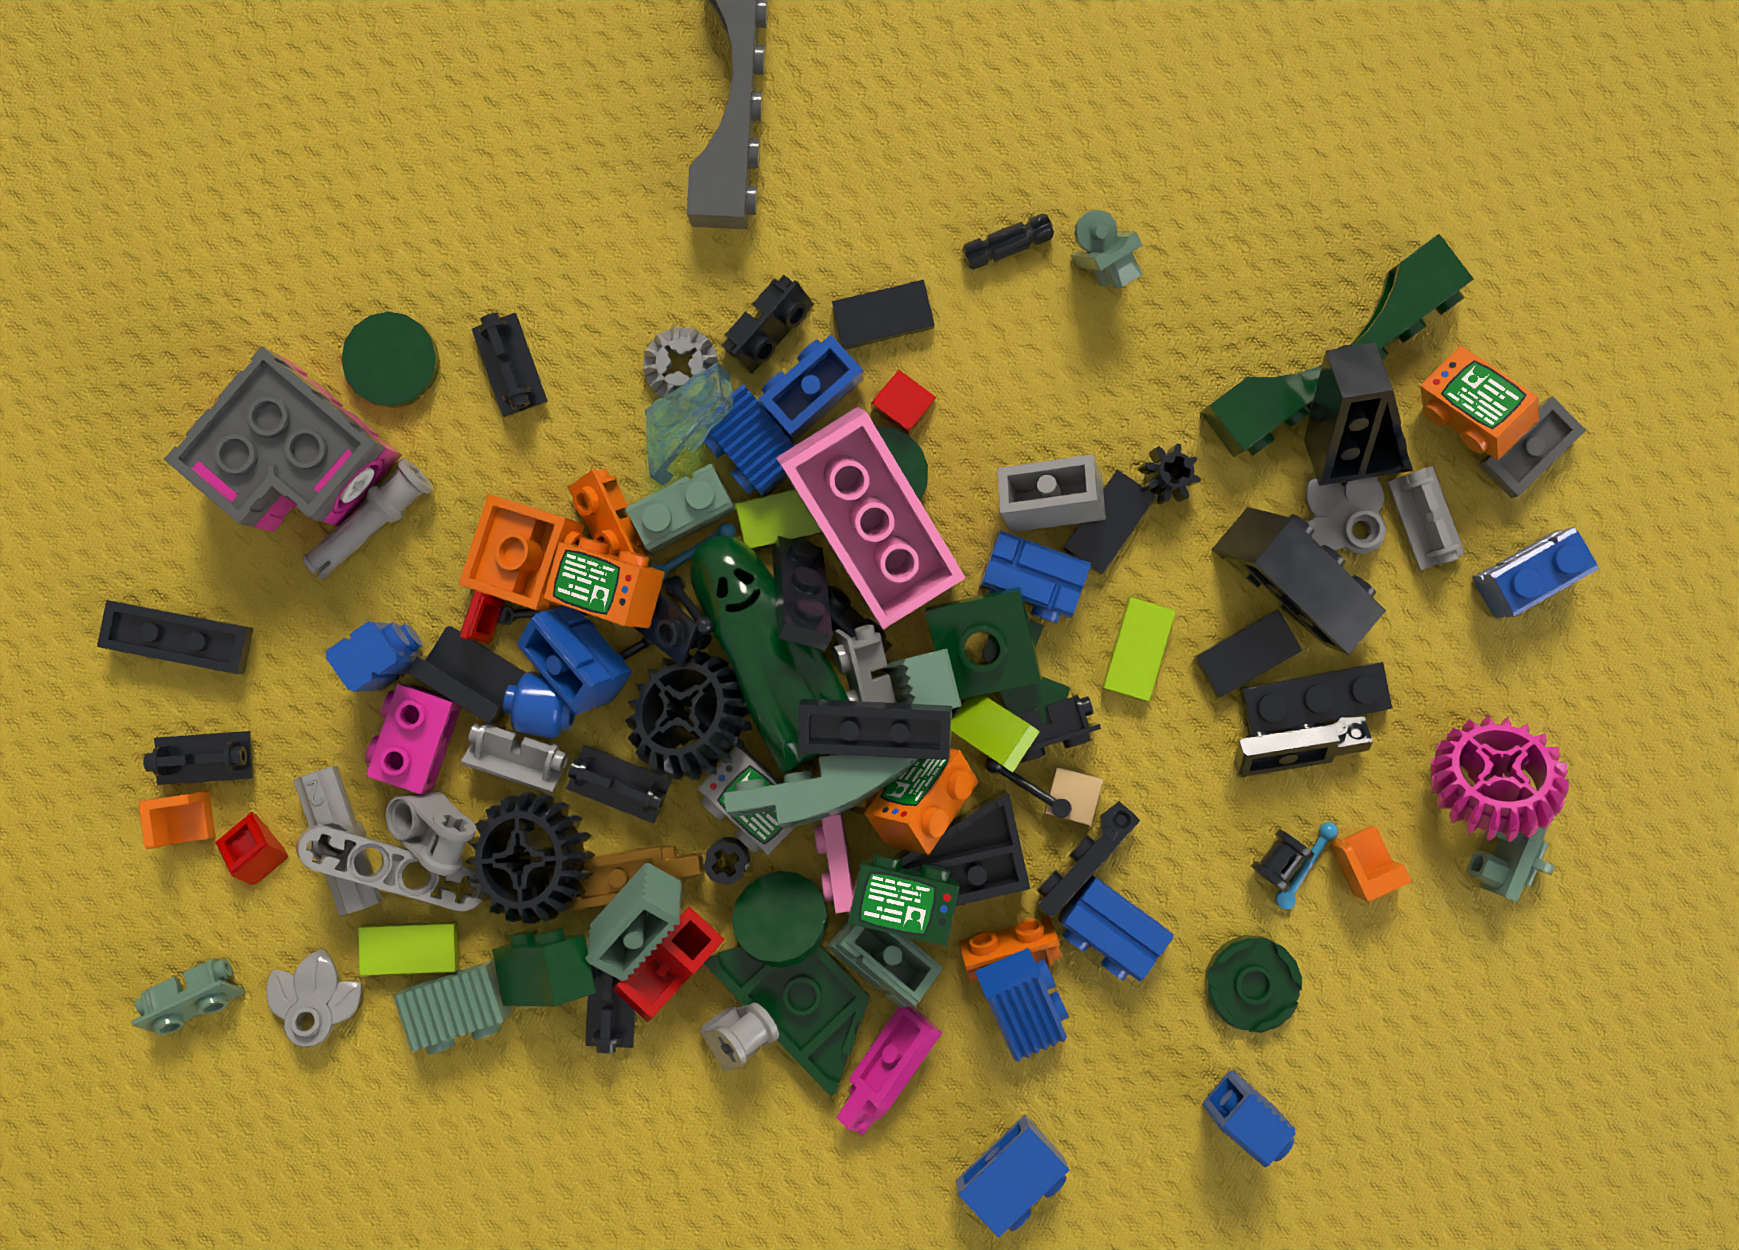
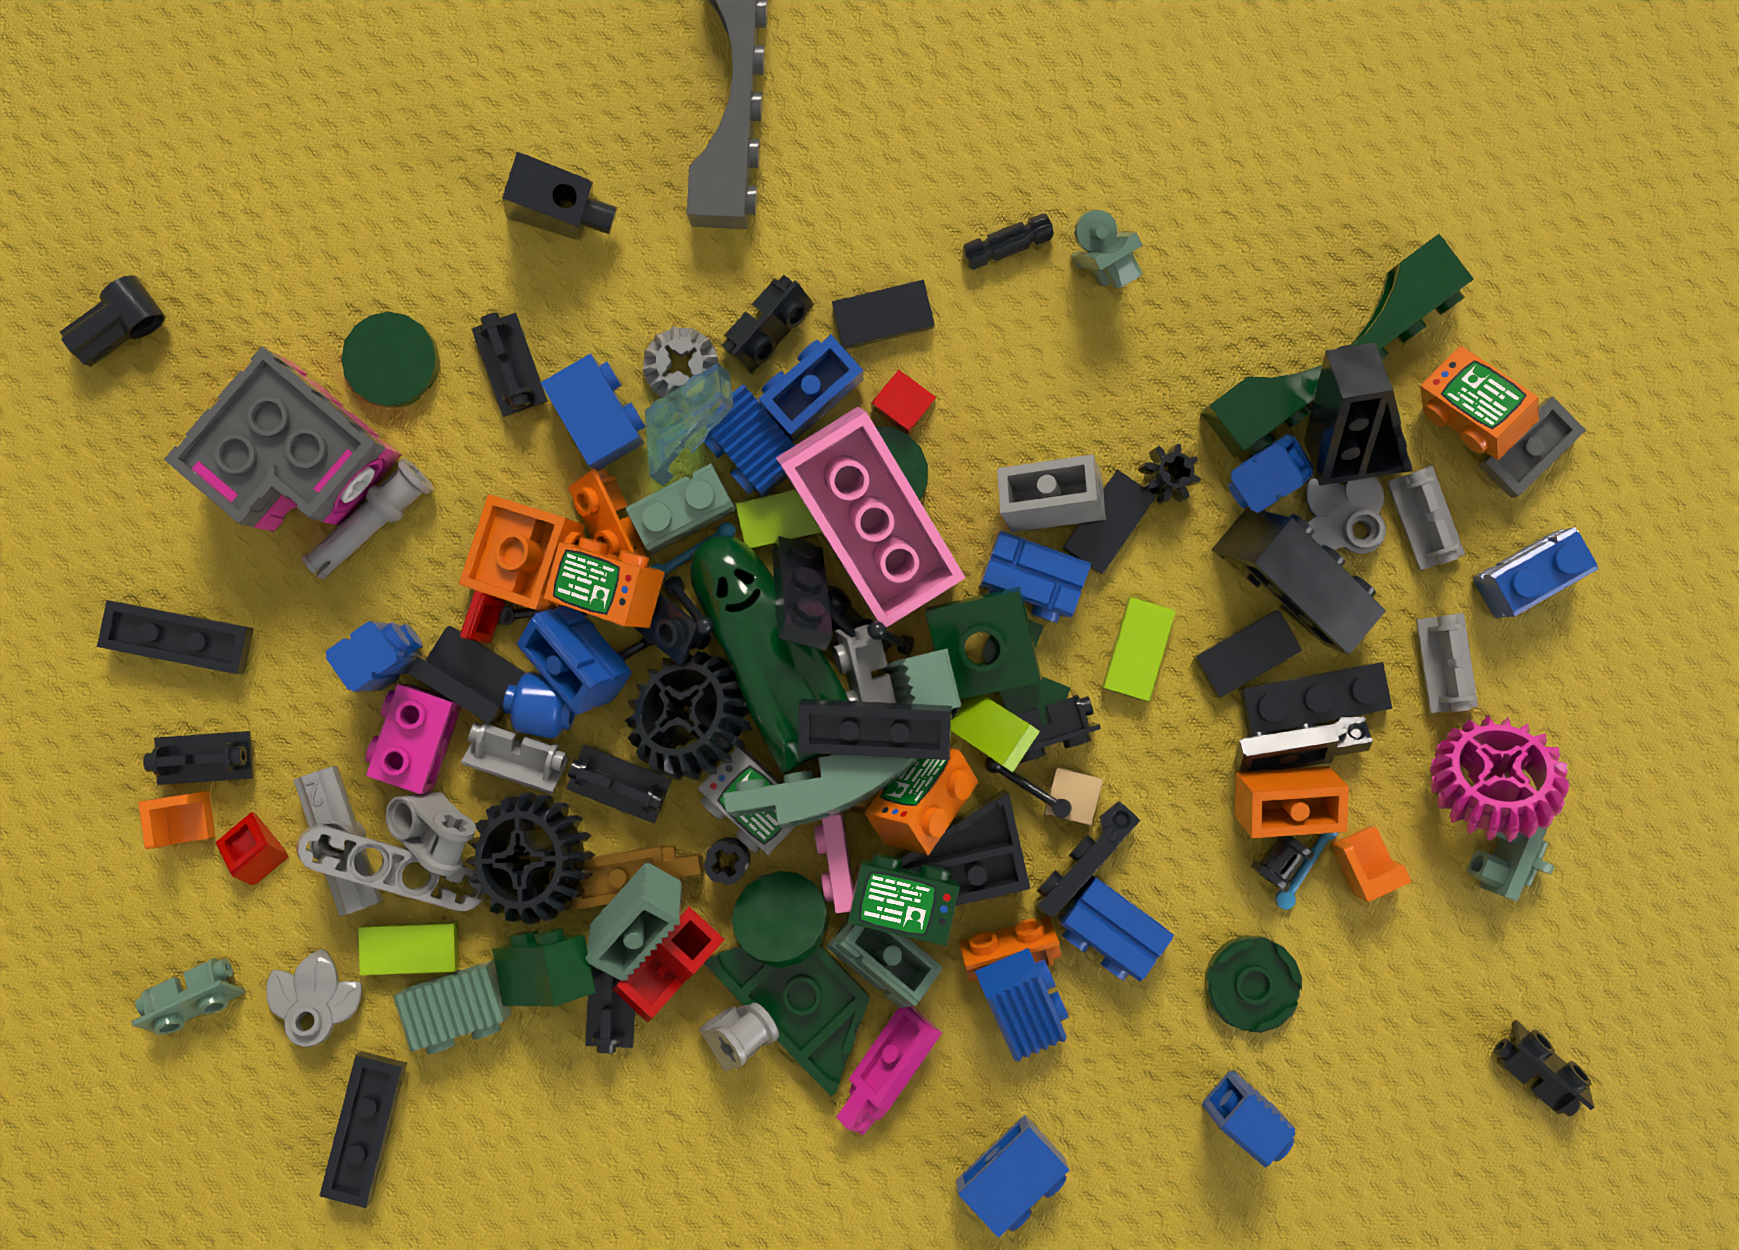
none -> black piece [60,275,166,367]
none -> black plate [319,1051,407,1208]
none -> black torso [502,152,618,240]
none -> blue brick [540,353,646,471]
none -> black hinge [867,621,914,655]
none -> blue brick [1228,434,1314,513]
none -> orange brick [1235,766,1349,838]
none -> light grey hinge [1416,613,1478,713]
none -> black hinge [1493,1020,1595,1117]

